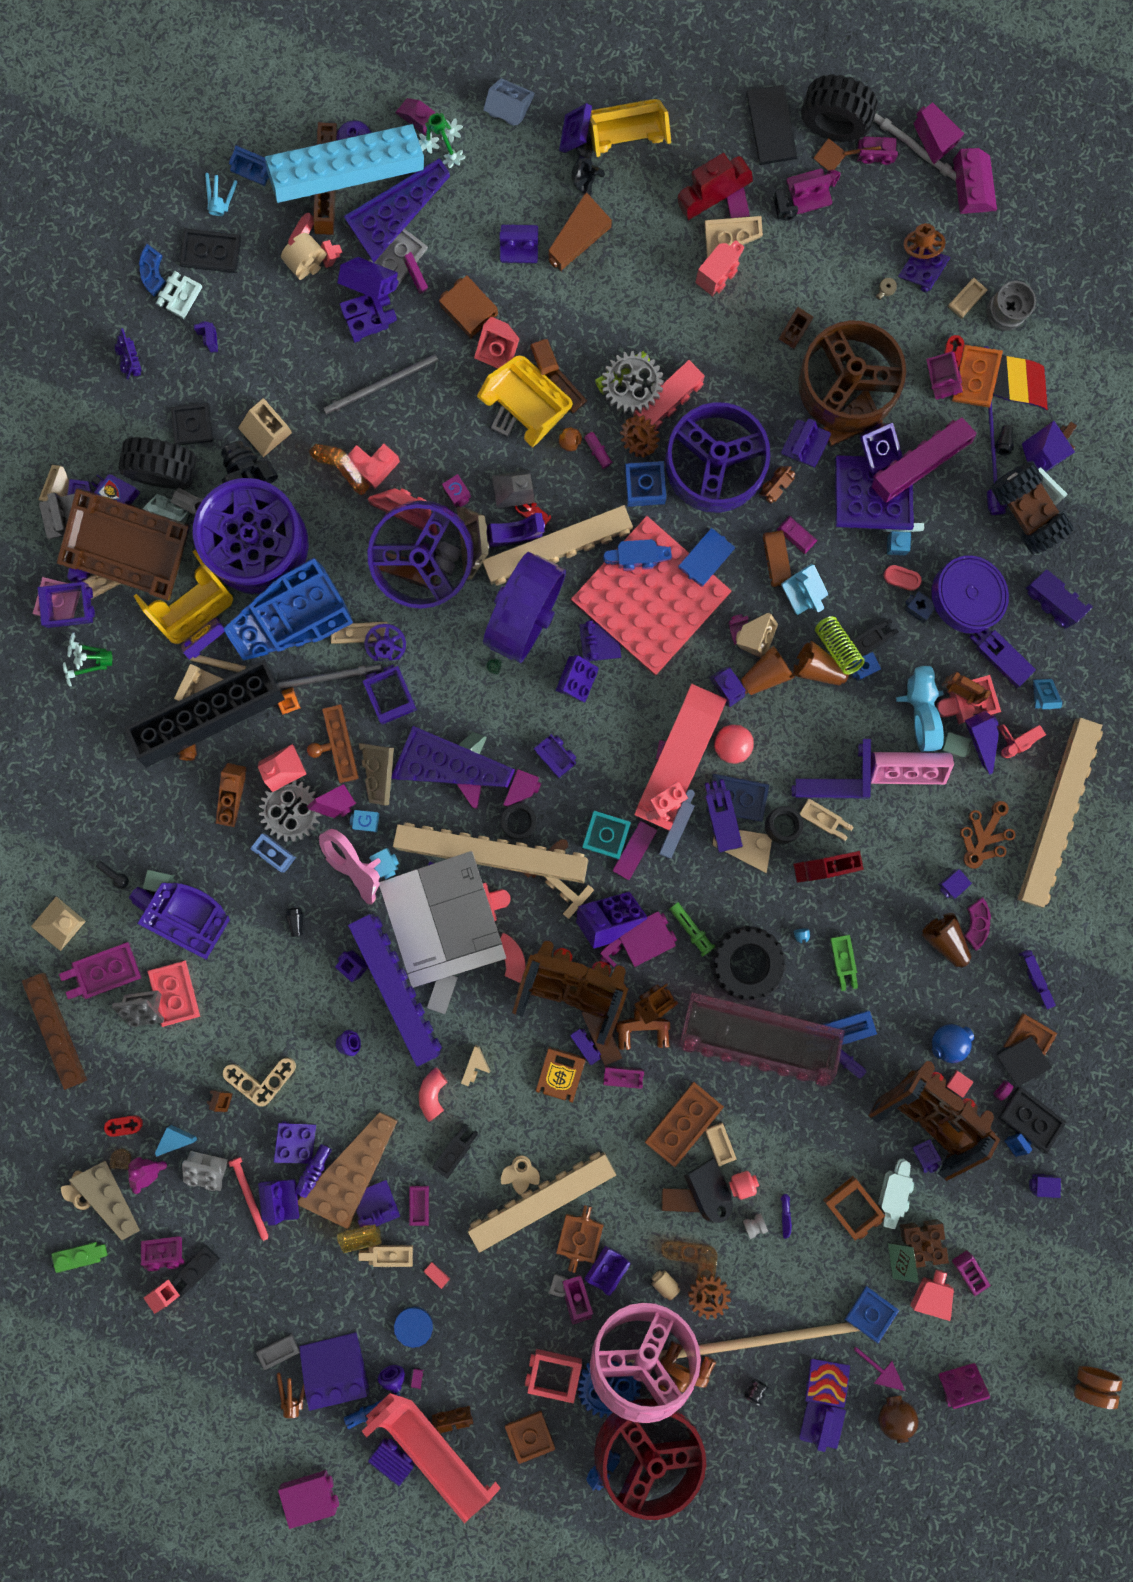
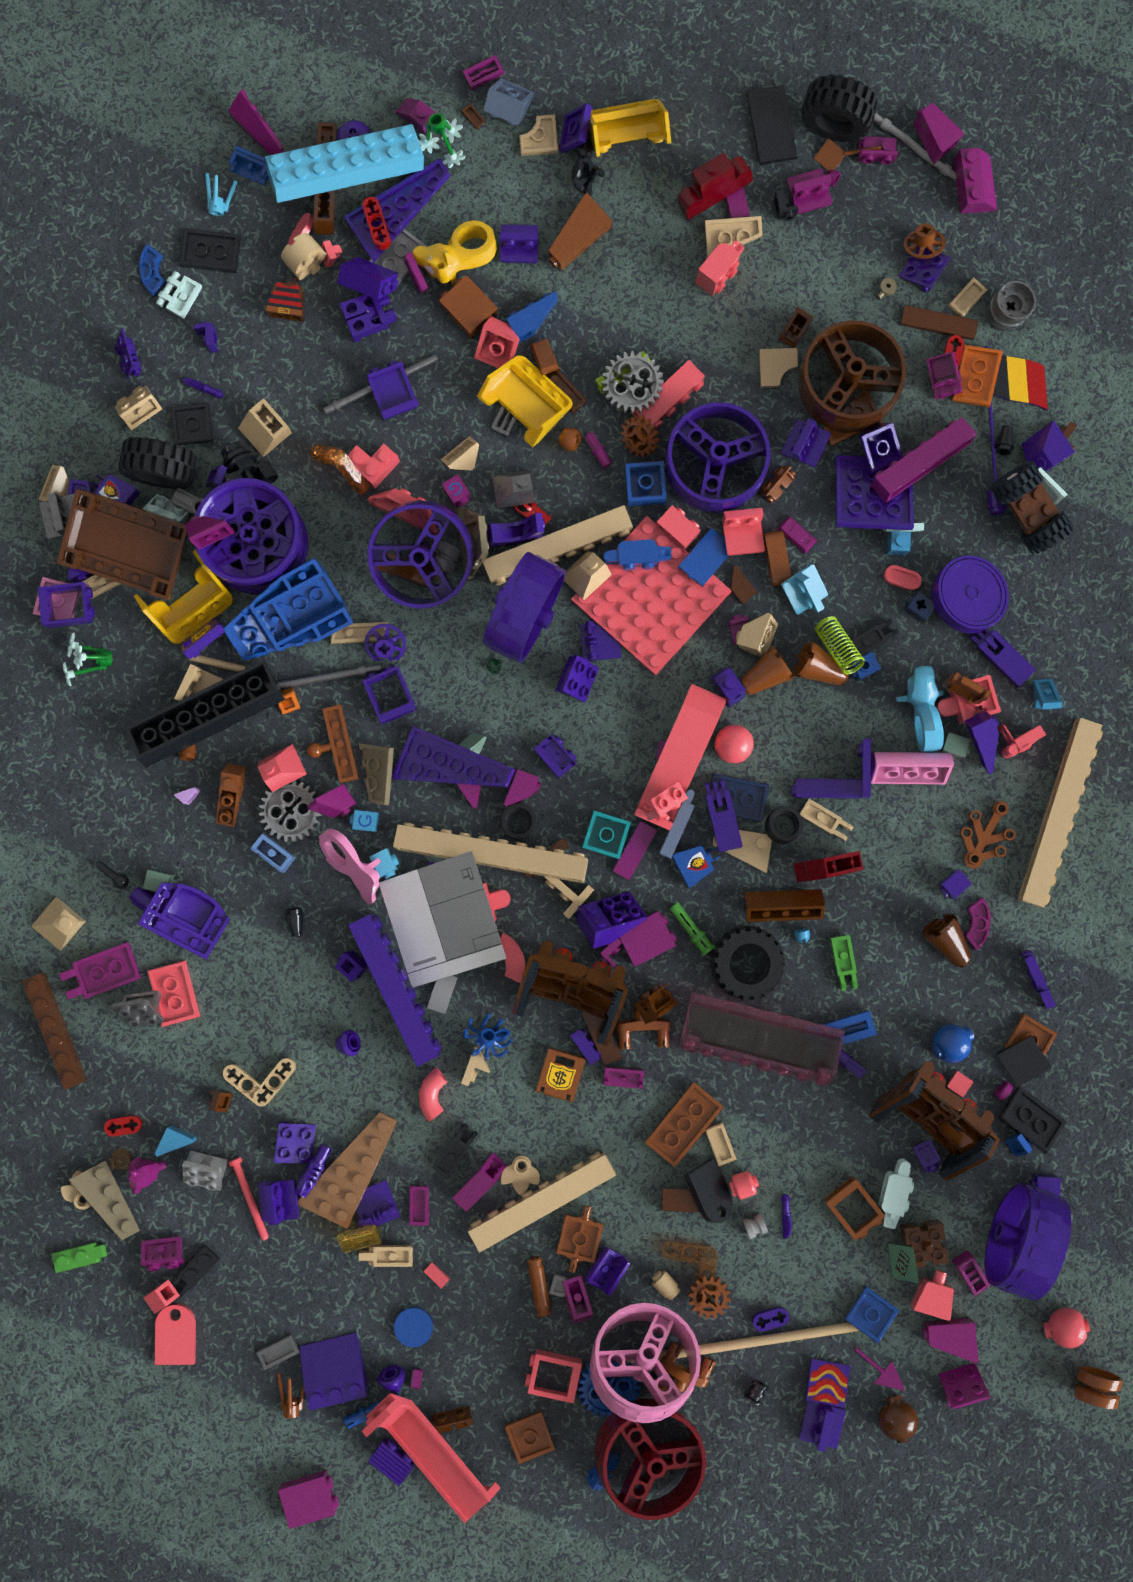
dark purple wedge [1026,569,1093,629] -> none
none -> tan bracket [115,385,162,430]
none -> coral tile [155,1303,196,1365]
none -> lavender slope [174,787,201,805]
none -> dark purple piece [183,378,224,399]
none -> magenta slope [185,516,235,550]
none -> dark purple tile [206,465,227,488]
none -> magenta wedge [228,89,285,155]
none -> torso [266,274,305,322]
none -> red beam [362,197,391,250]
none -> dark purple panel [367,360,419,420]
none -> yellow animal [413,220,497,286]
none -> tan slope [441,436,479,470]
none -> magenta slope [452,1153,507,1212]
none -> reddish brown piece [461,103,486,129]
none -> magenta tile [462,55,504,90]
none -> blue animal [462,1013,513,1062]
none -> blue slope [506,291,558,344]
none -> tan tile [519,114,558,156]
none -> dark orange axle [527,1257,552,1317]
none -> tan slope [564,551,612,600]
none -> coral brick [656,505,701,550]
none -> blue torso [672,846,720,888]
none -> coral bracket [722,508,765,556]
none -> reddish brown tile [731,565,758,605]
none -> reddish brown brick [744,889,825,922]
none -> dark purple beam [752,1306,789,1332]
none -> tan tile [759,348,798,388]
none -> reddish brown tile [900,305,978,341]
none -> magenta slope [922,1318,979,1363]
none -> dark purple wheel [984,1183,1071,1300]
none -> coral brick [1043,1307,1090,1348]

